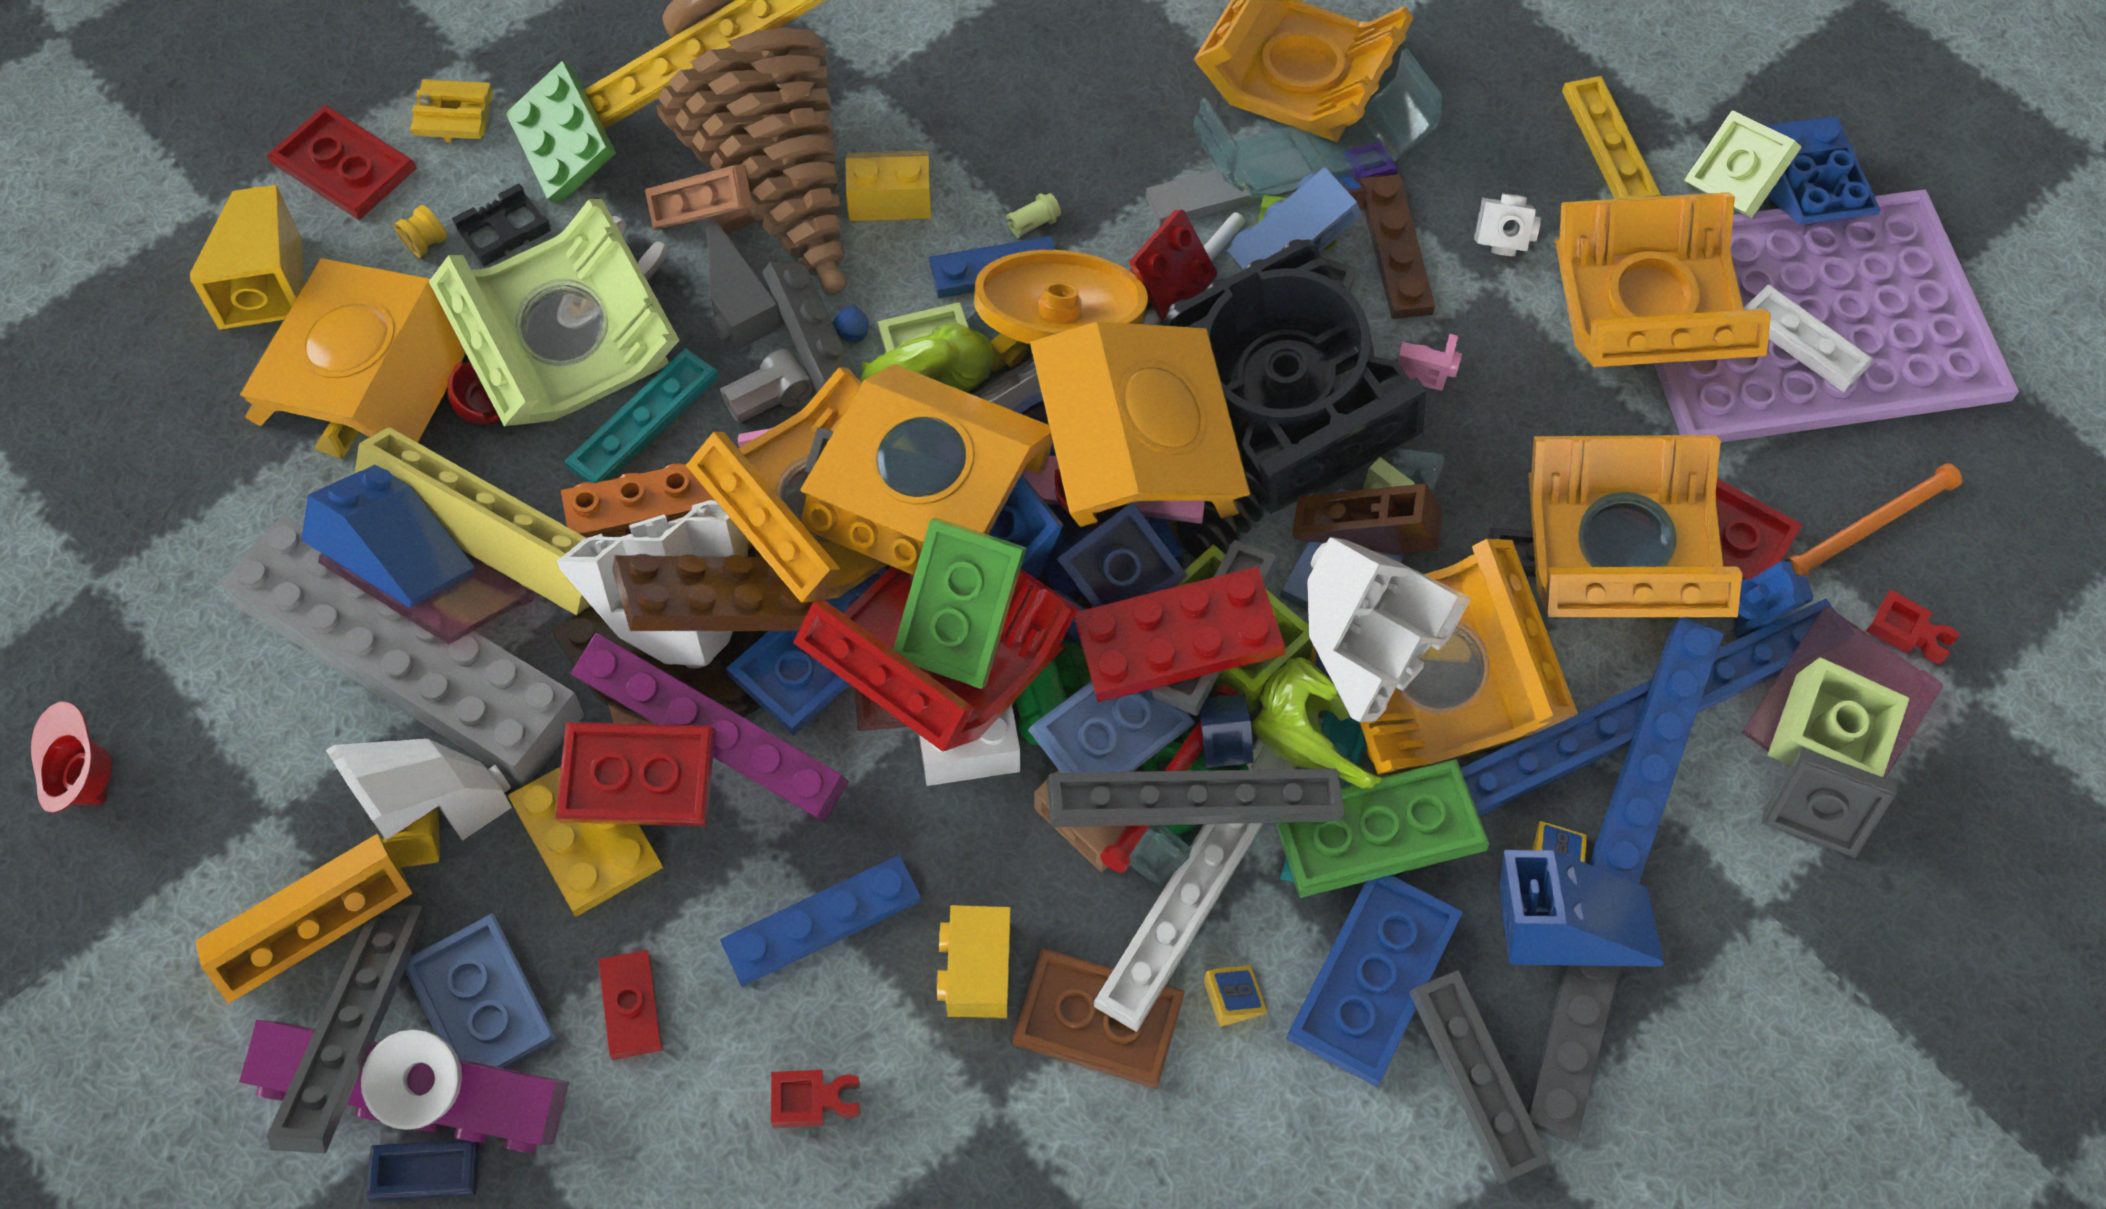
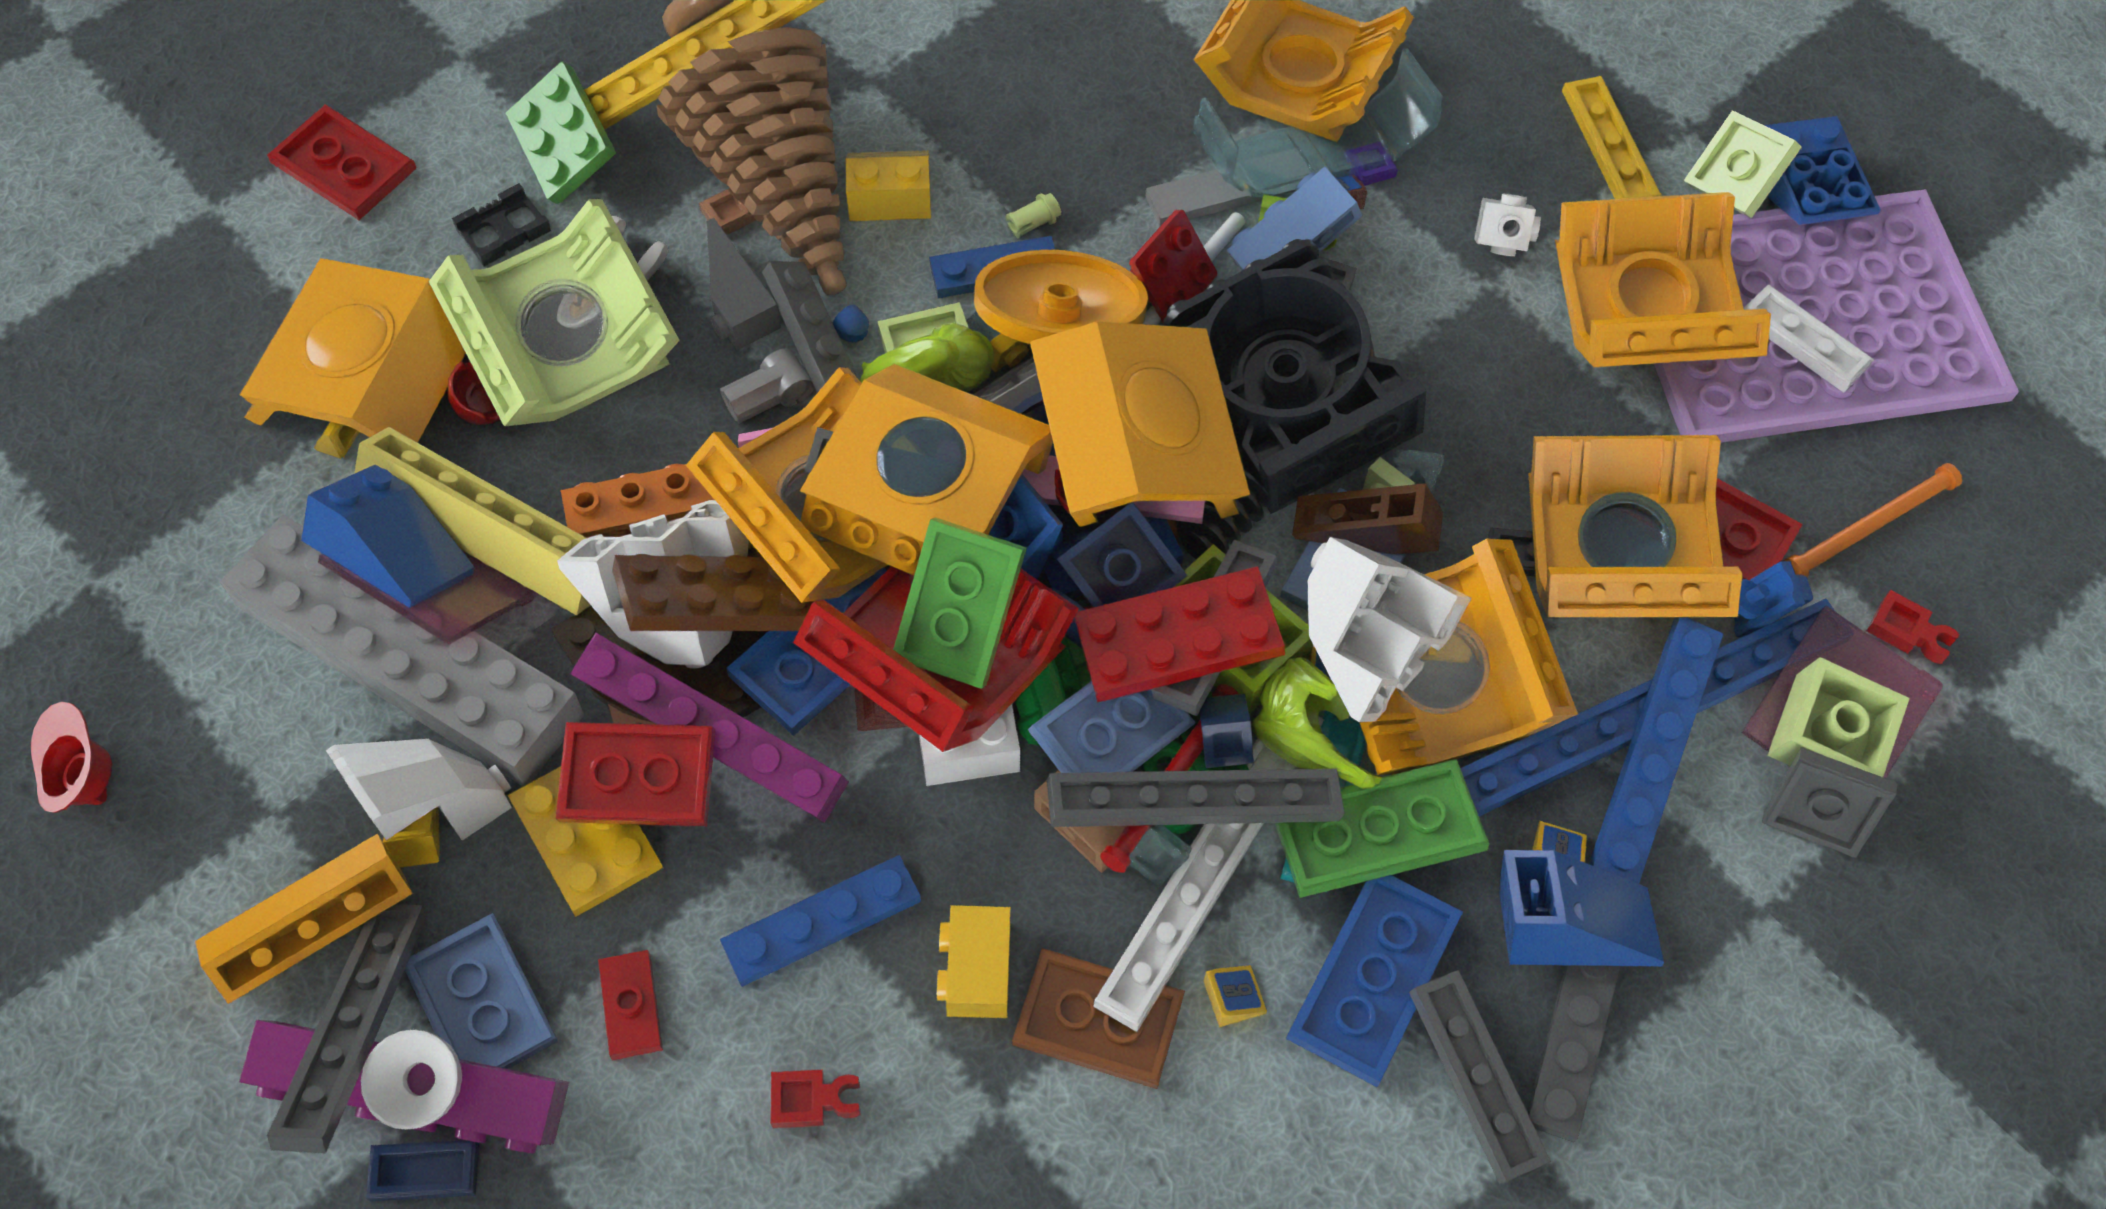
yellow slope [190,185,304,330] -> none
yellow wheel [393,204,448,258] -> none
yellow piece [410,79,493,143] -> none
teal tile [564,348,719,483] -> none
nougat tile [645,165,753,231] -> none
reddish brown plate [1359,174,1435,319] -> none
bright pink bracket [1397,334,1462,391] -> none

